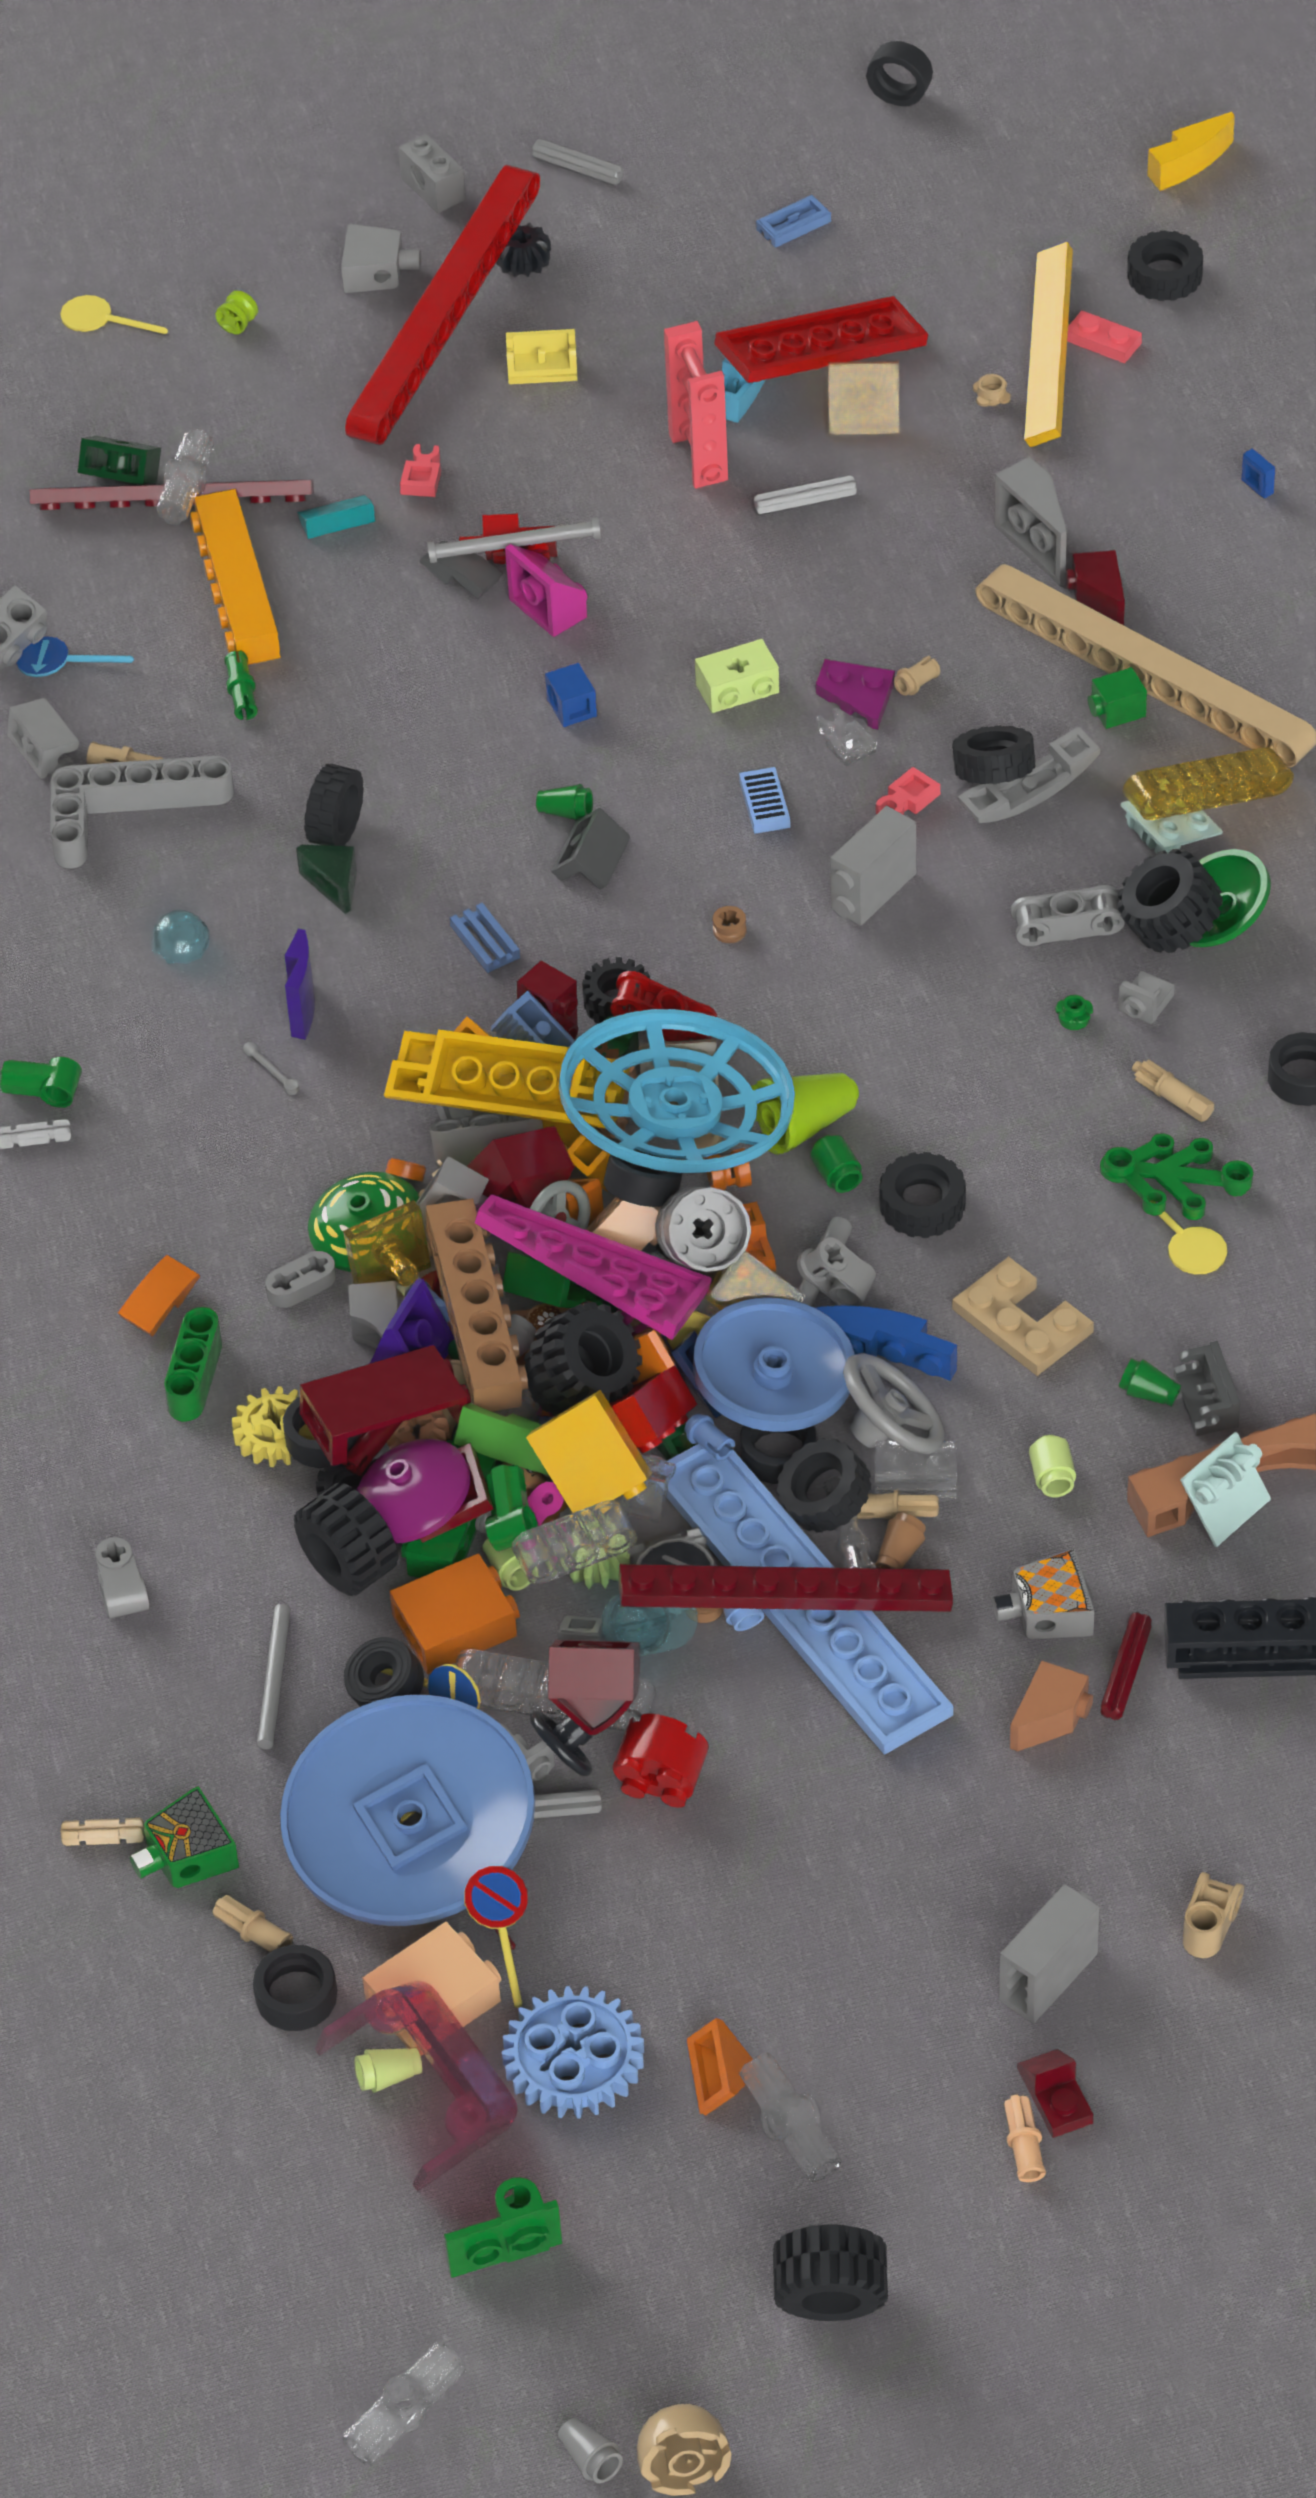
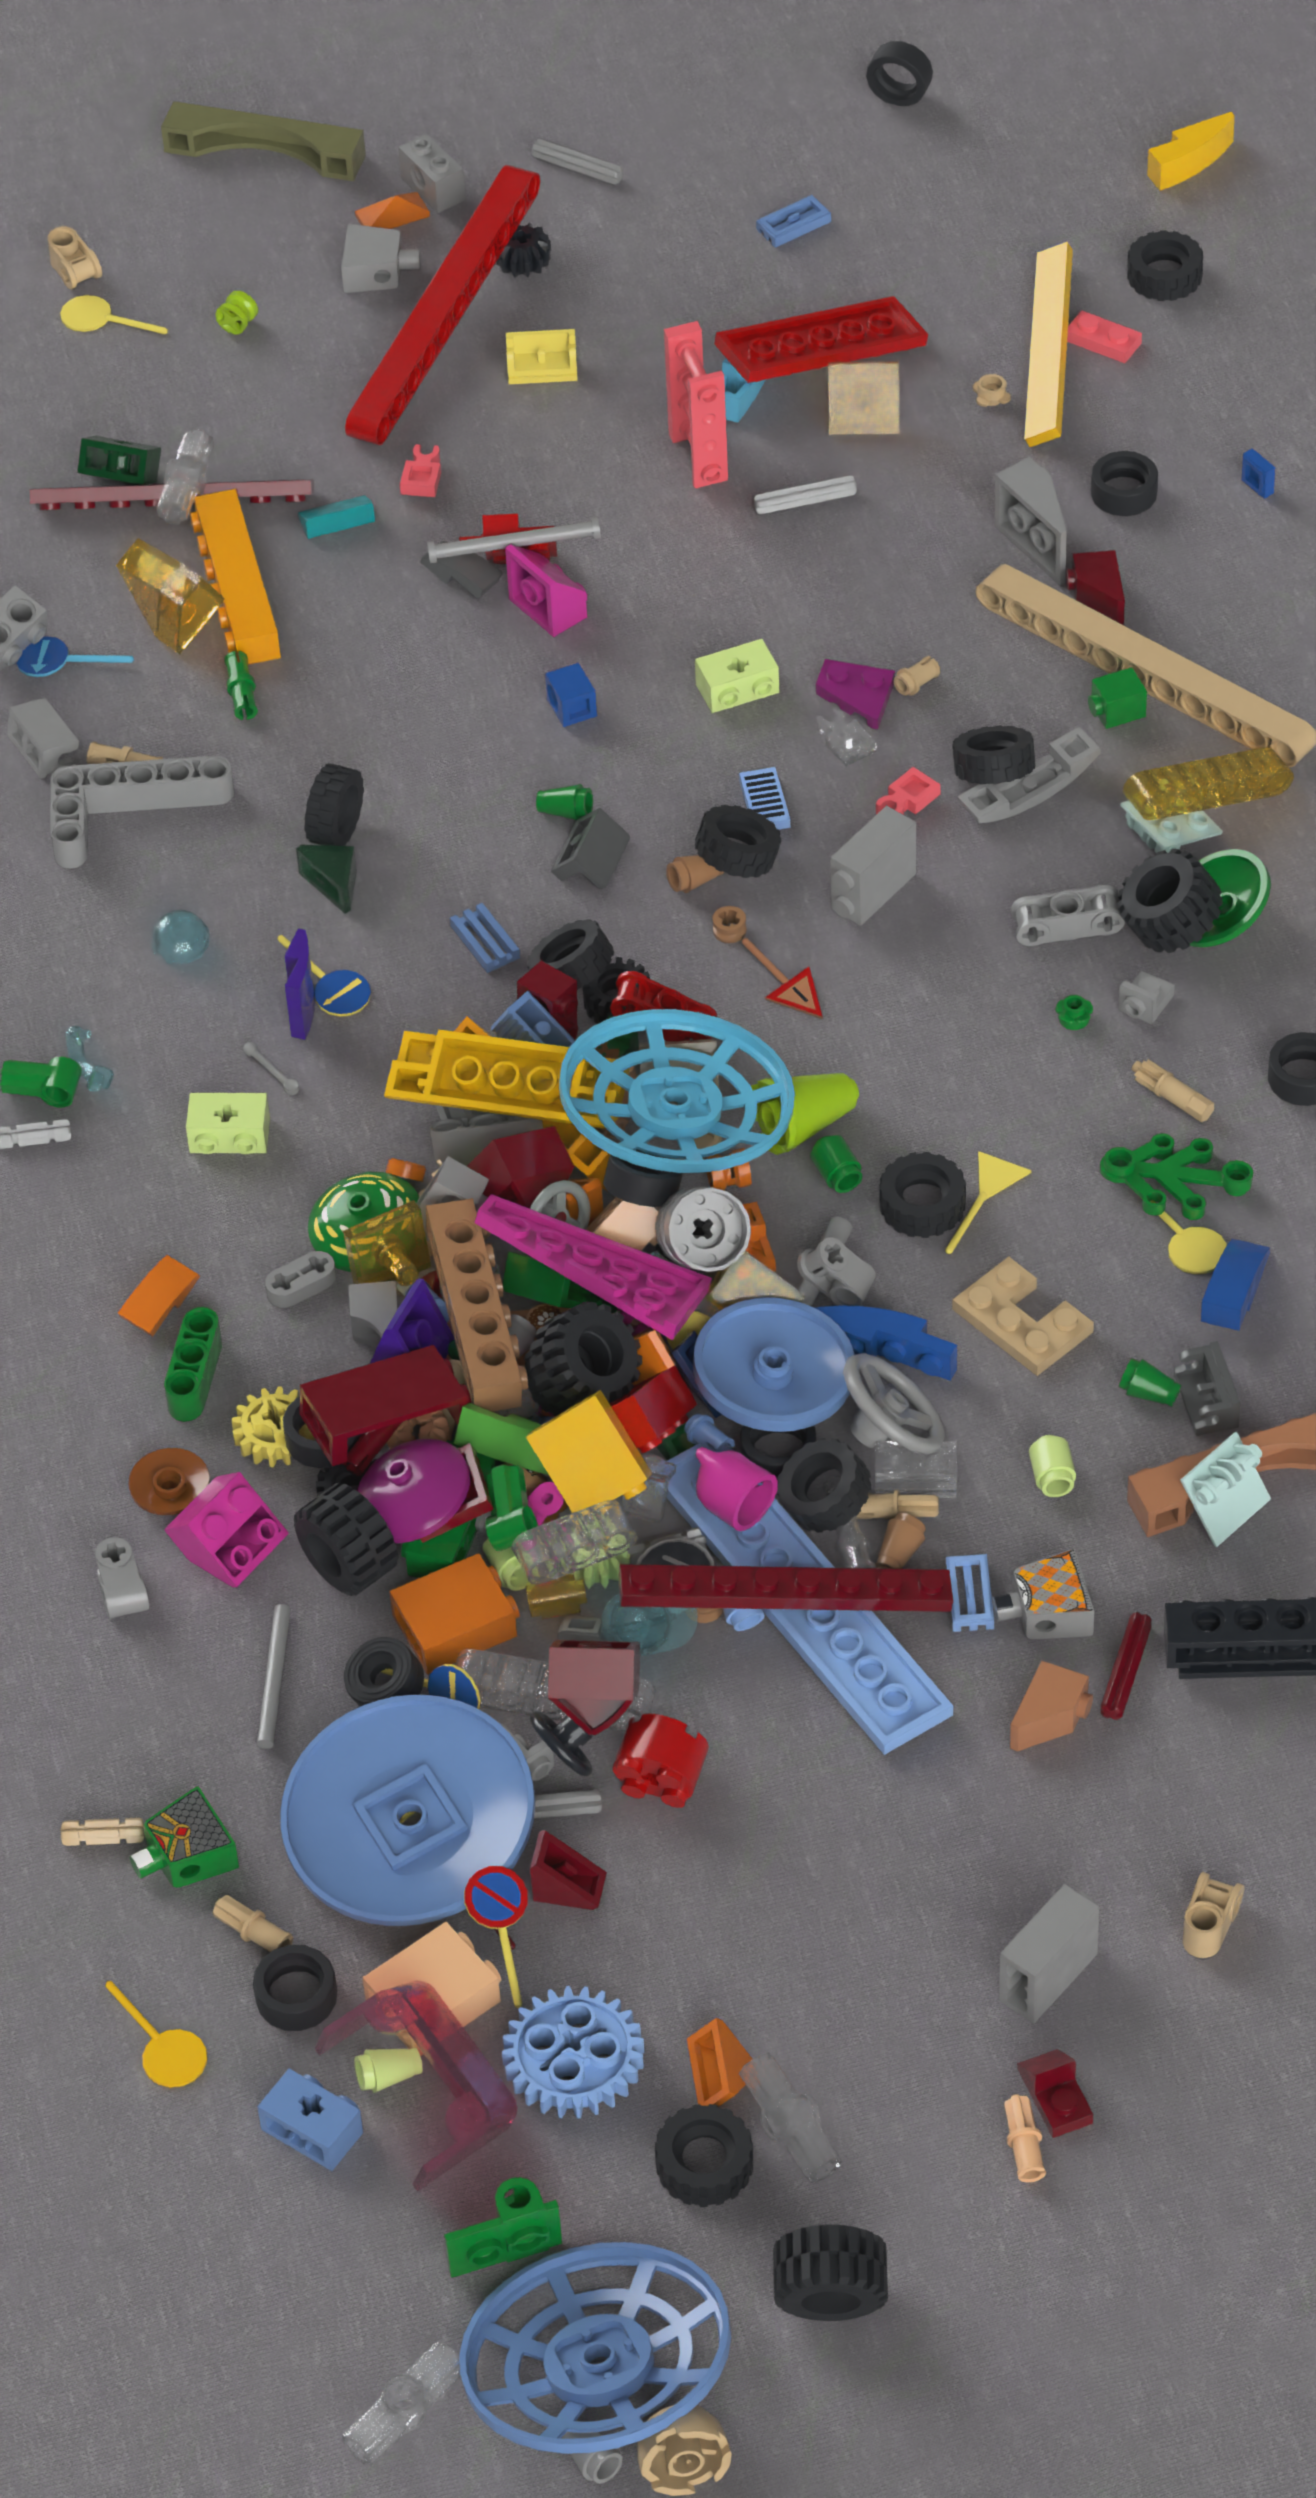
none -> tan piece [47,226,102,290]
none -> clear light blue piece [65,1025,114,1092]
none -> yellow piece [105,1981,207,2088]
none -> clear yellow wedge [116,538,225,654]
none -> dark orange dish [128,1448,210,1515]
none -> olive arch [161,101,366,181]
none -> dark pink slope [164,1472,289,1588]
none -> yellowish green brick [186,1093,270,1154]
none -> medium blue brick [257,2068,363,2171]
none -> blue piece [277,935,371,1017]
none -> orange slope [355,192,430,229]
none -> medium blue dish [459,2242,731,2454]
none -> clear yellow brick [525,1572,587,1620]
none -> black tyre [526,919,614,990]
none -> dark red slope [530,1830,607,1910]
none -> black tyre [655,2104,754,2207]
none -> medium nougat cone [666,855,724,893]
none -> black tyre [694,805,782,878]
none -> dark pink piece [695,1447,778,1531]
none -> piece [742,938,823,1019]
none -> light yellow piece [945,1151,1031,1254]
none -> light blue tile [946,1554,994,1632]
none -> black tyre [1091,451,1158,516]
none -> blue slope [1201,1239,1270,1331]

